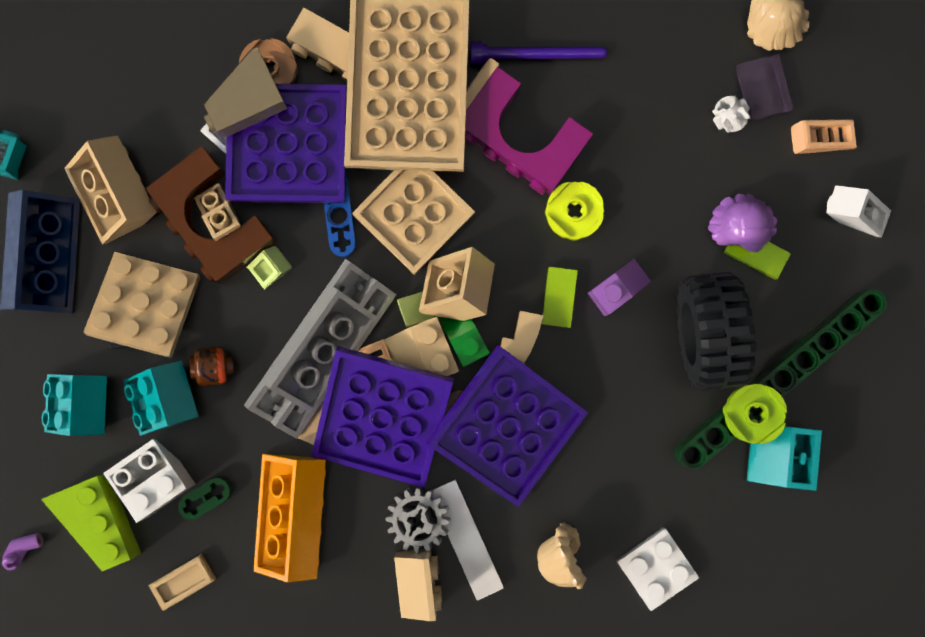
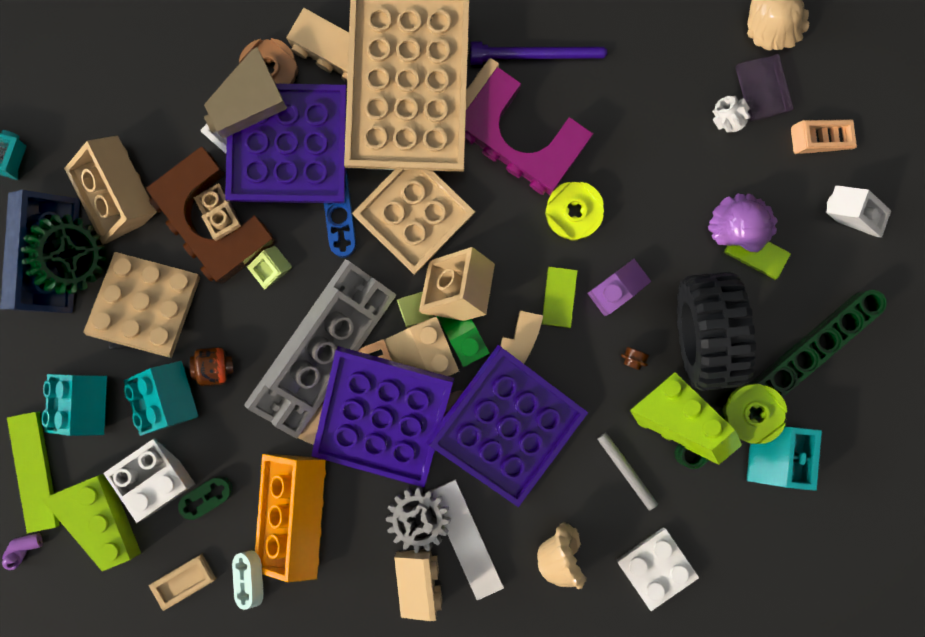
none -> lime tile [7,411,60,533]
none -> dark green gear [21,214,106,294]
none -> light aqua beam [232,550,263,610]
none -> light grey bar [597,432,658,510]
none -> reddish brown plate [621,347,649,370]
none -> lime wedge [630,372,742,465]

